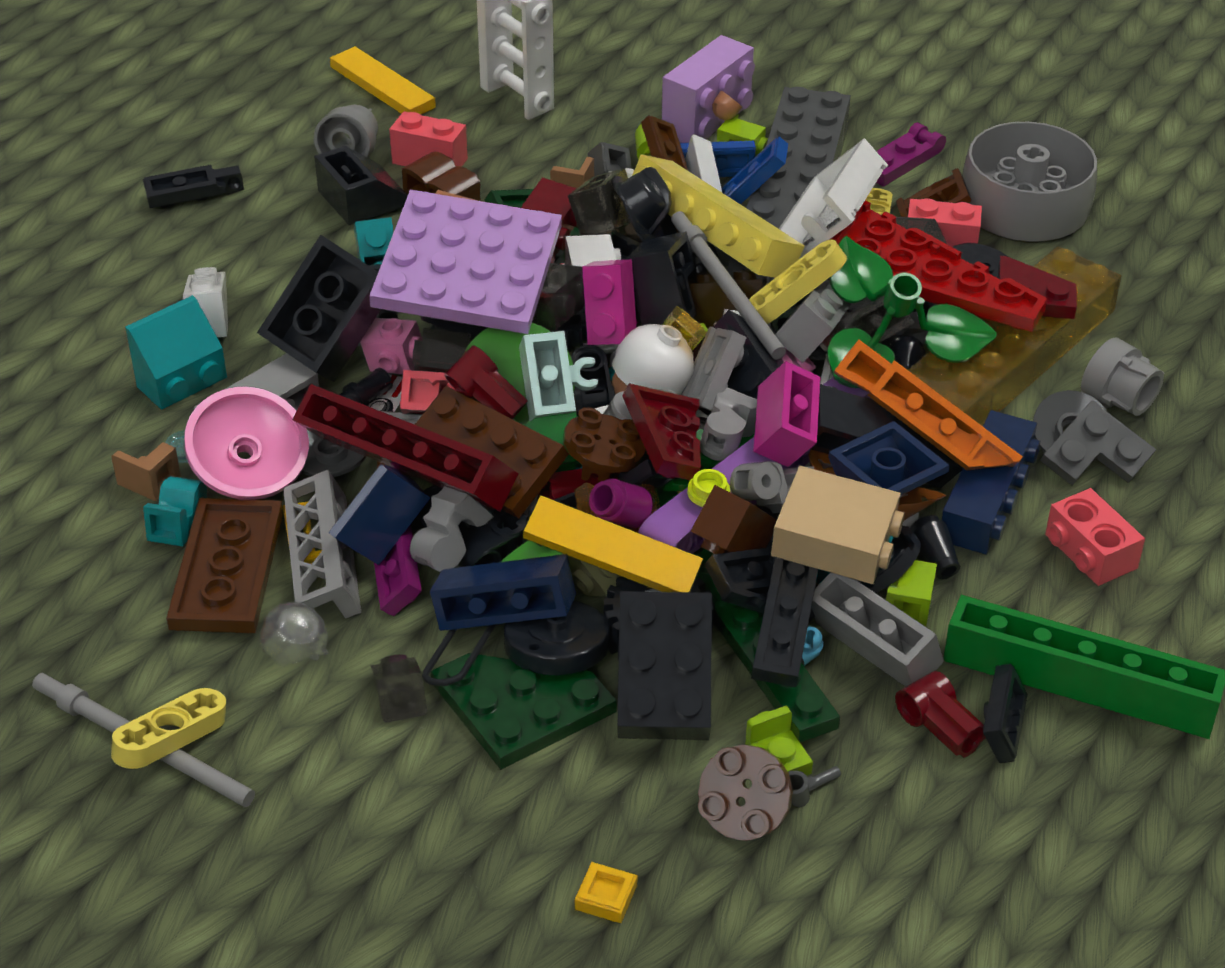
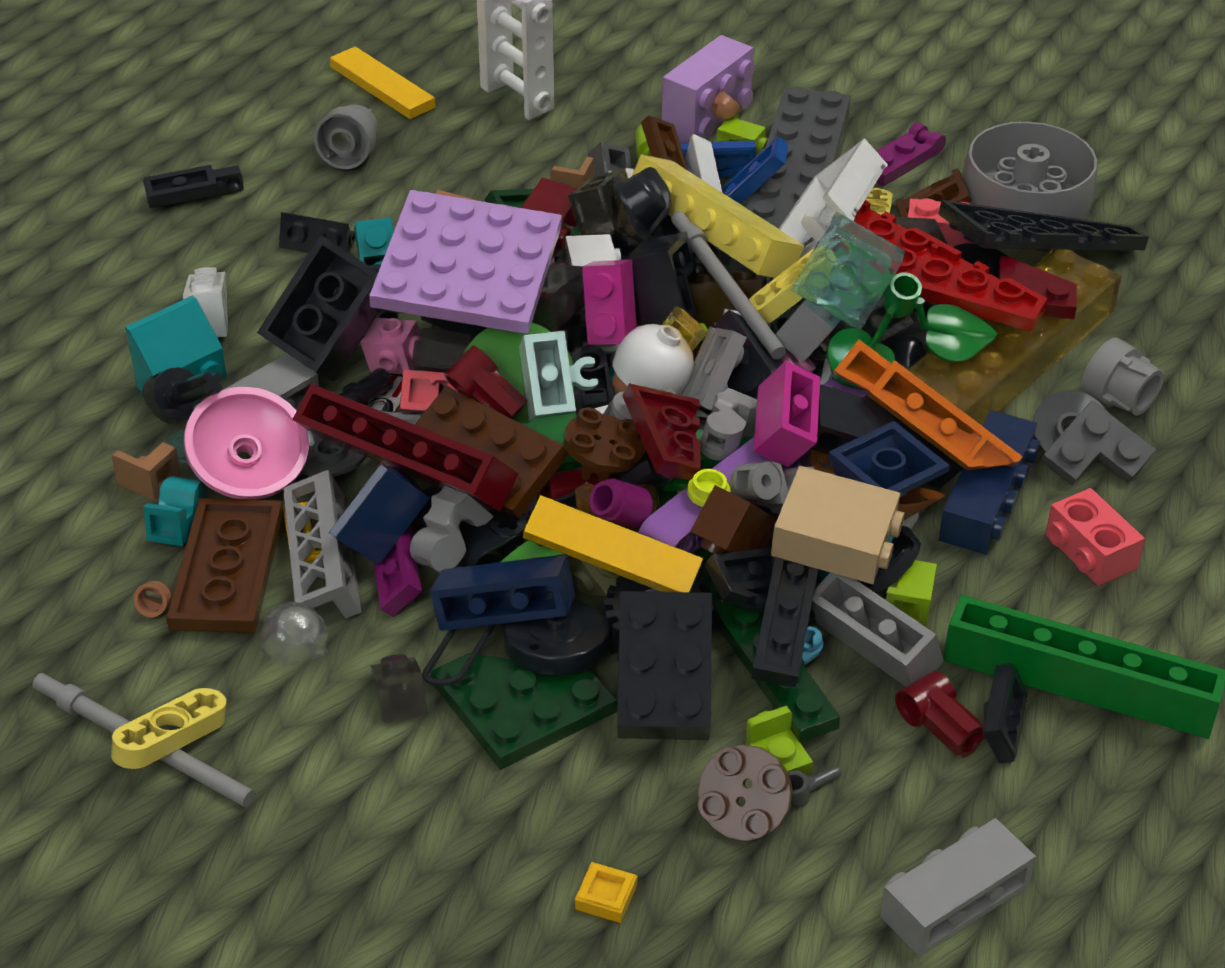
black slope [314,146,408,225] -> none
coral brick [389,111,468,166] -> none
reddish brown brick [402,151,481,201] -> none
black cone [910,515,961,580] -> none
none -> nougat hinge [134,581,172,617]
none -> black piece [142,367,223,424]
none -> black hinge [279,212,355,253]
none -> clear light blue brick [791,211,905,330]
none -> light grey brick [880,818,1036,957]
none -> black wing [938,200,1149,253]

